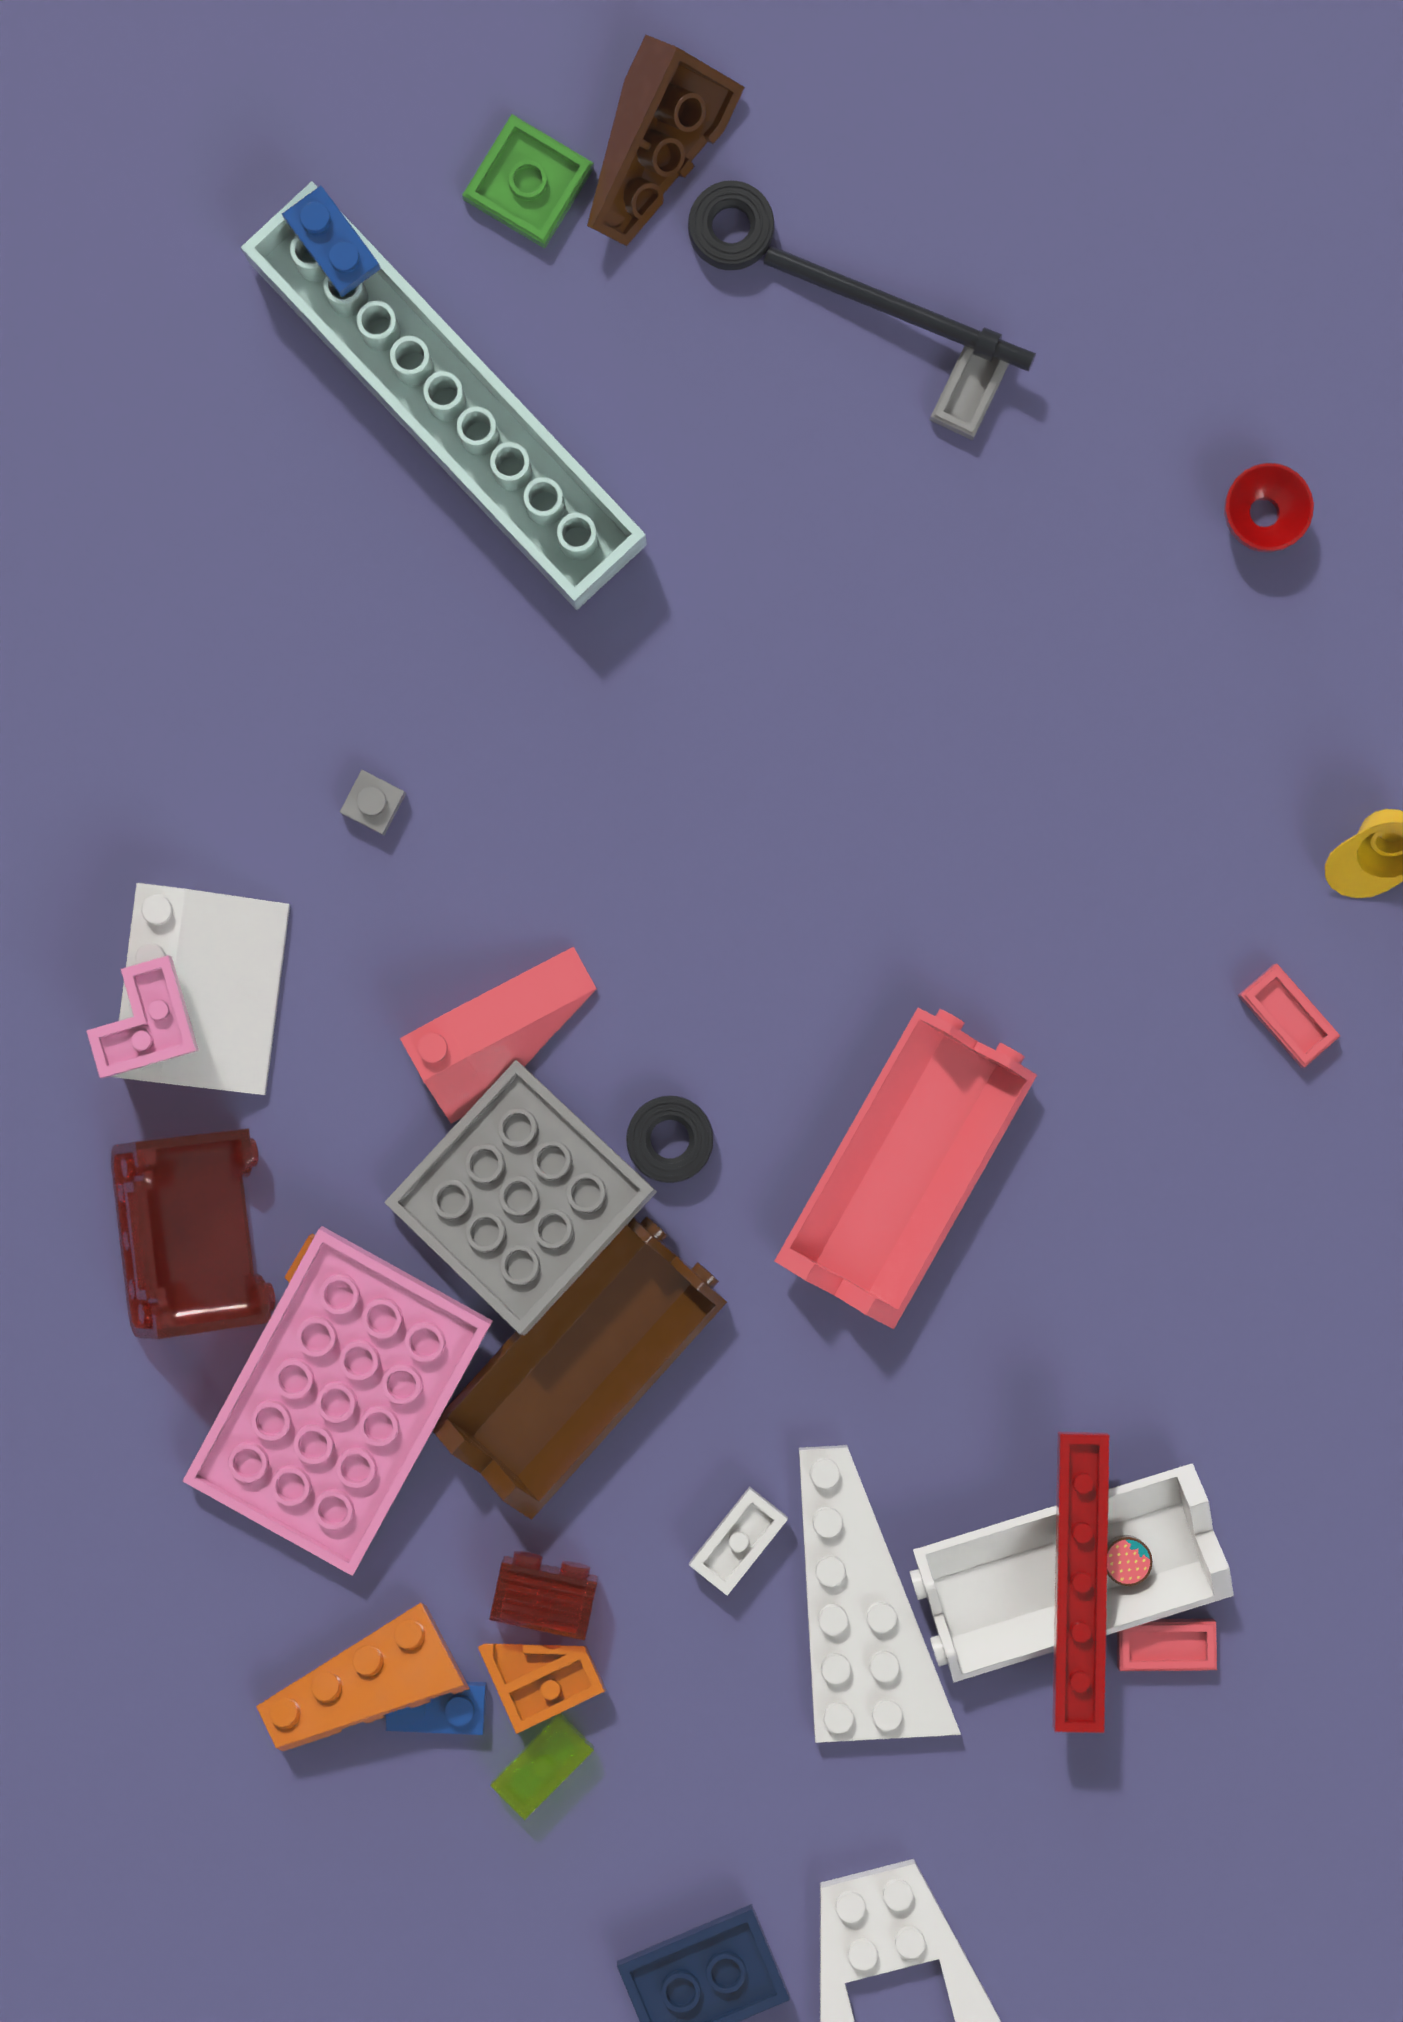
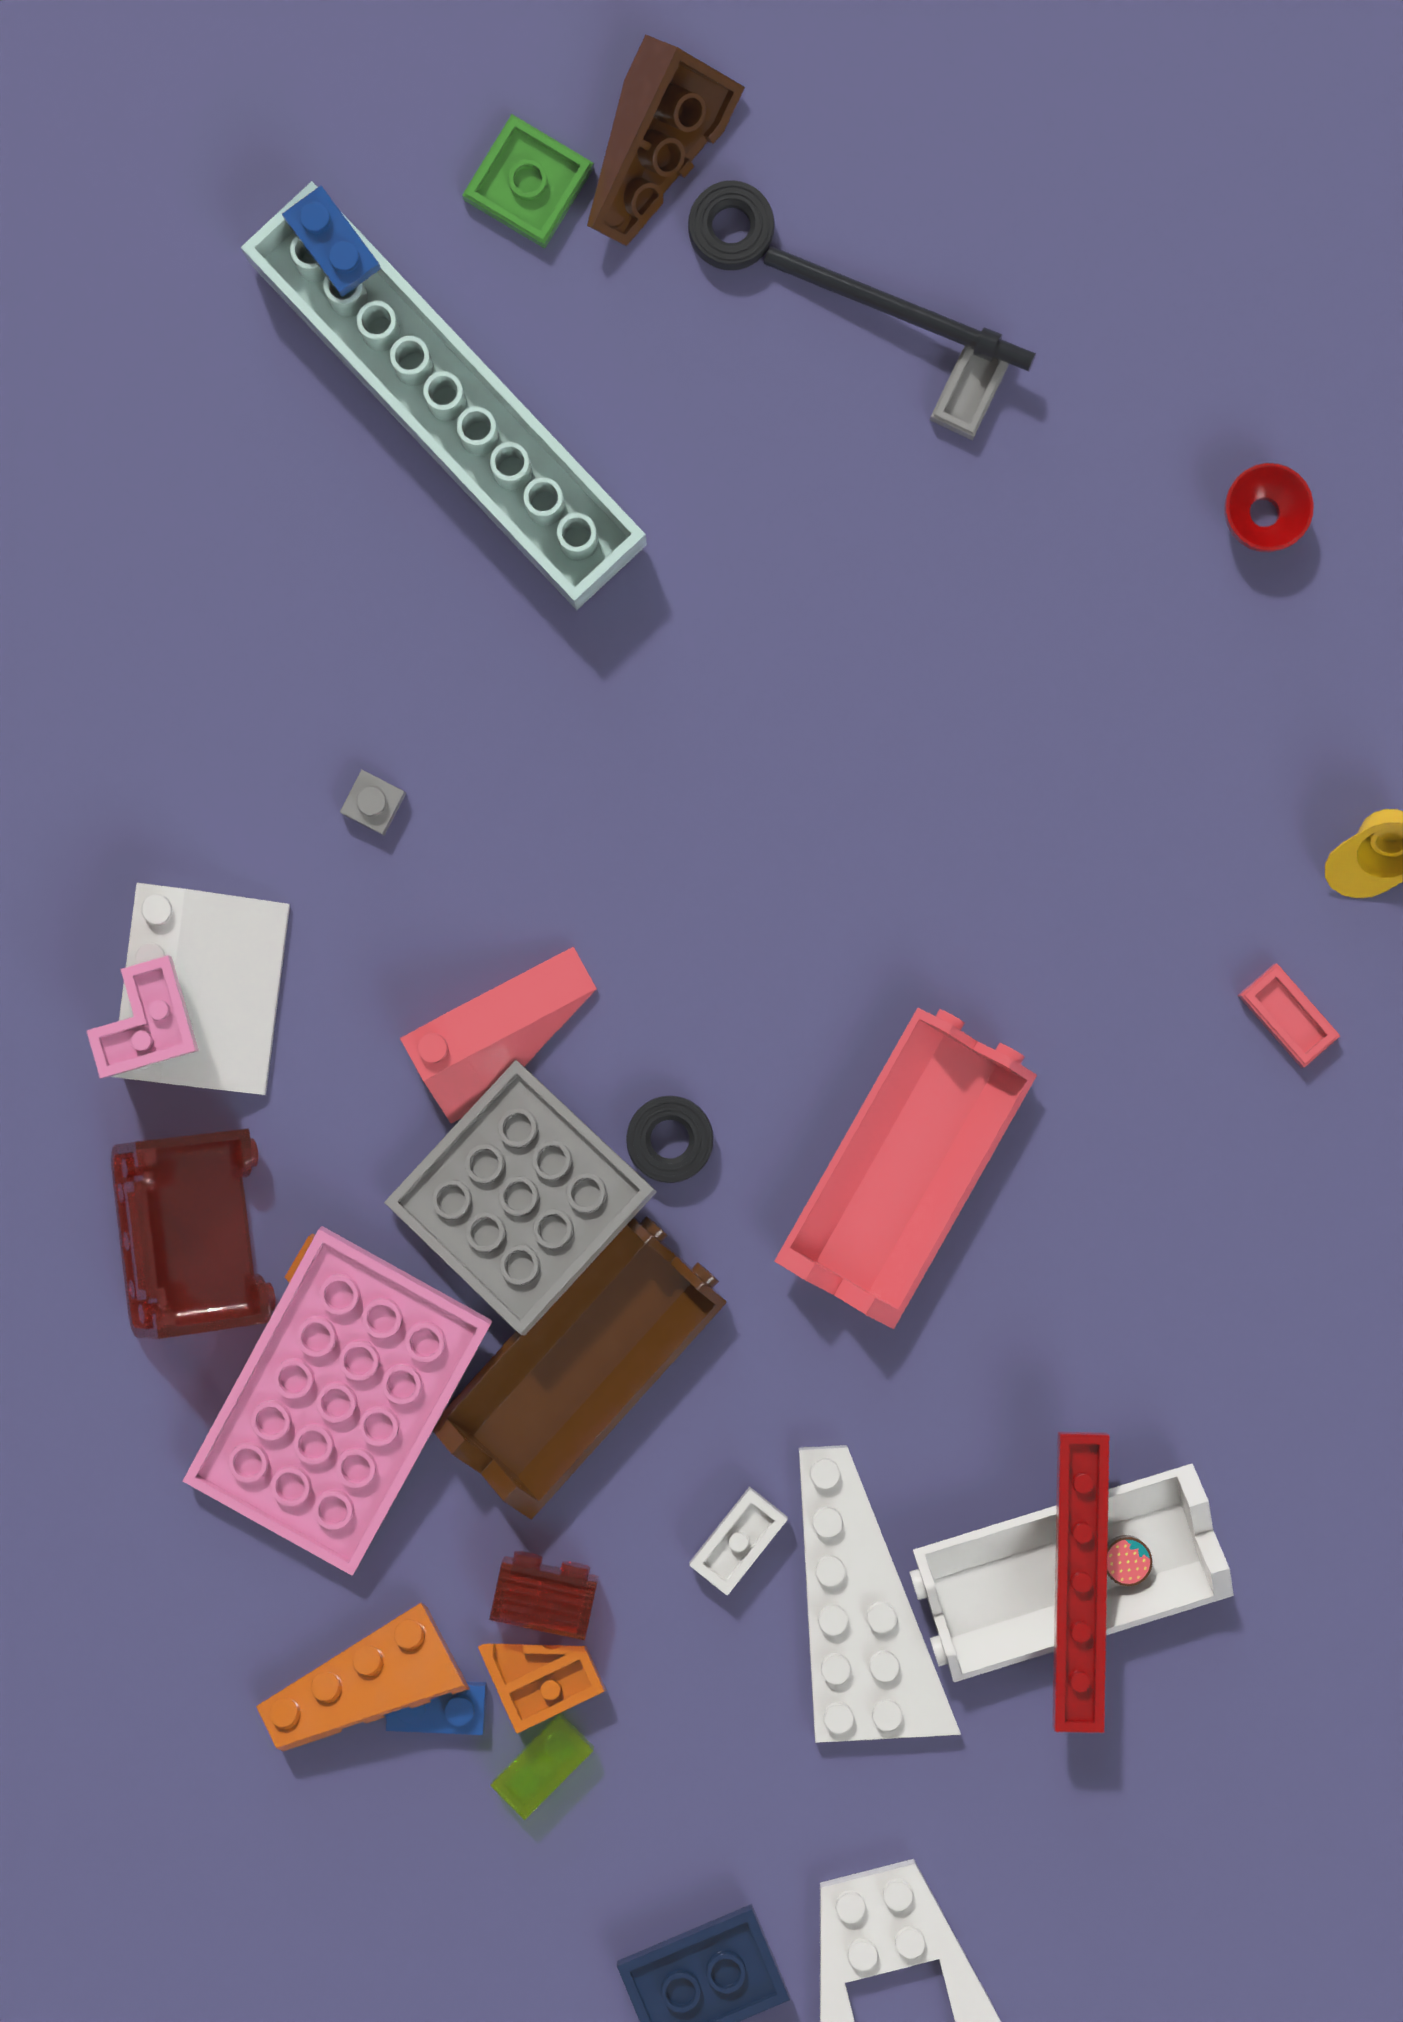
coral tile [1117,1619,1217,1671] -> none

